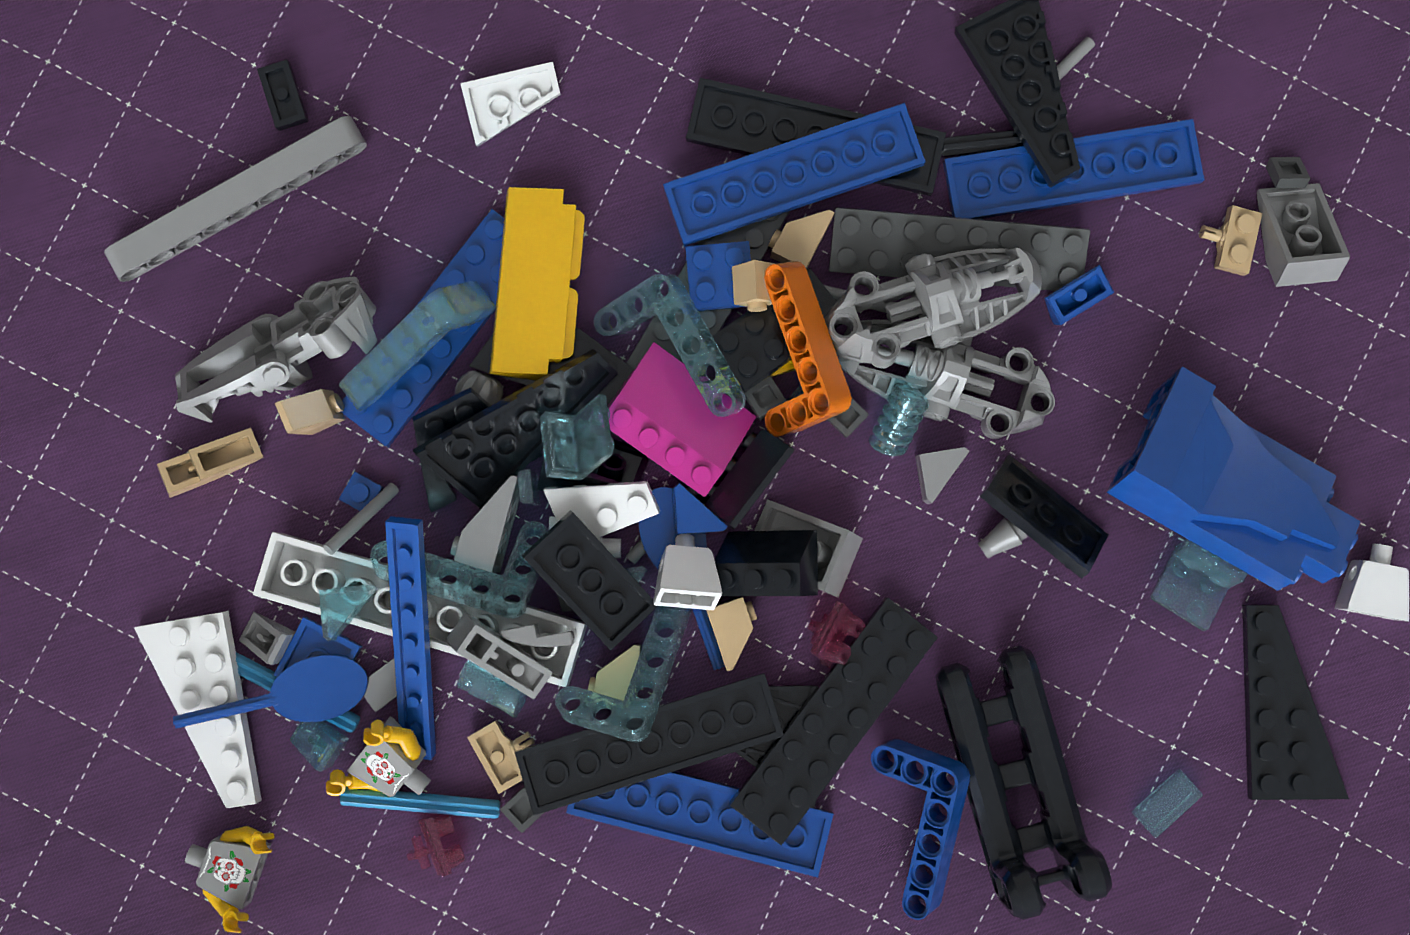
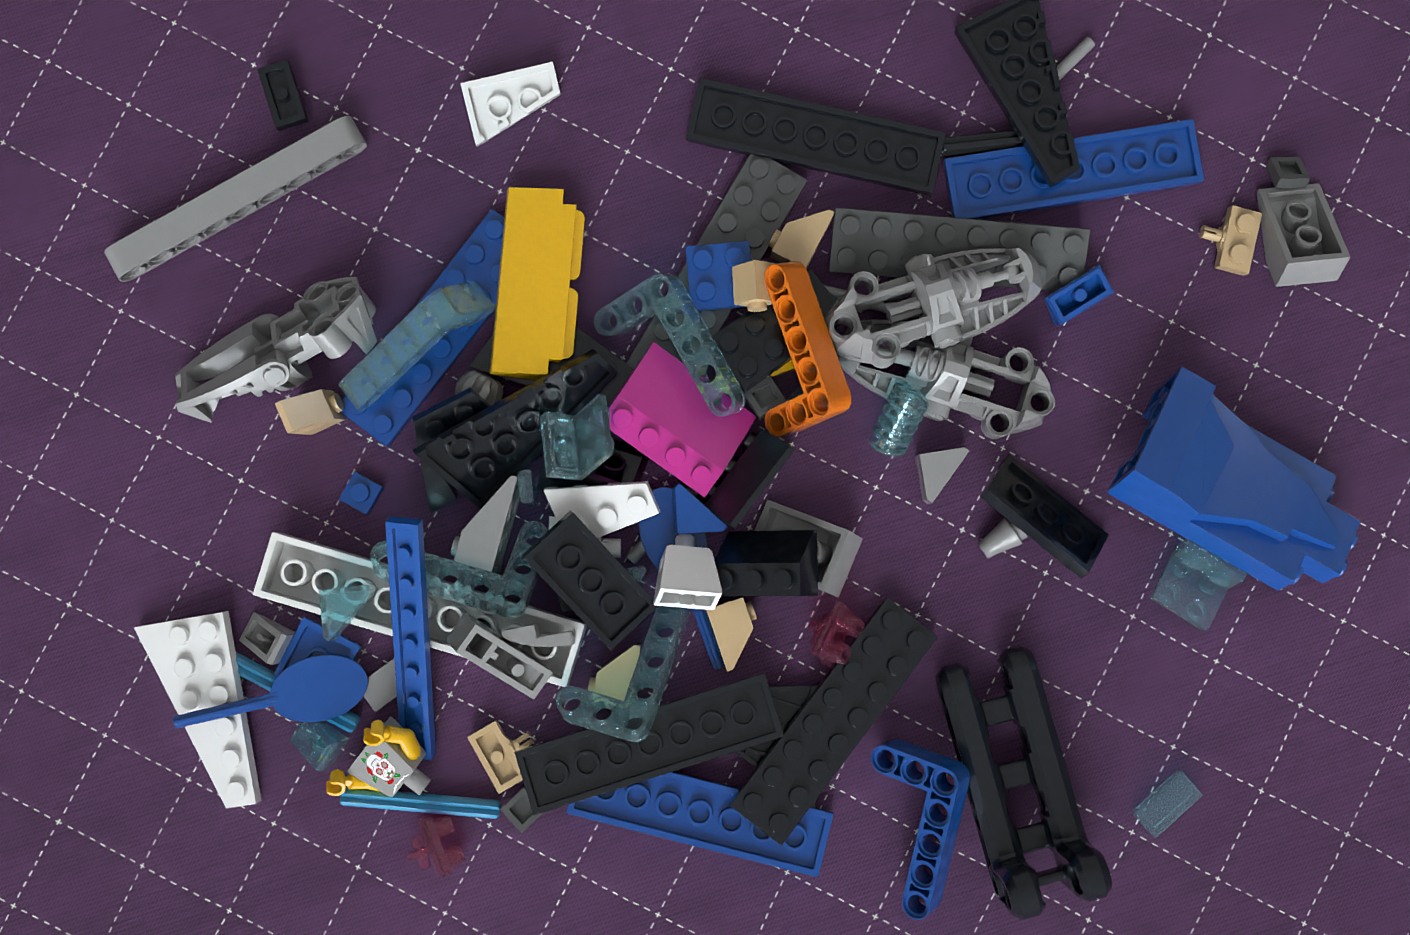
tan slope [157,428,263,498] -> none
torso [185,826,274,933] -> none
light grey bar [323,483,399,555] -> none
clear light blue plant [457,660,527,719] -> none
blue plate [663,103,926,246] -> none
dark grey plate [827,399,869,438] -> none
black wing [1242,605,1349,800] -> none
white torso [1334,544,1409,621] -> none

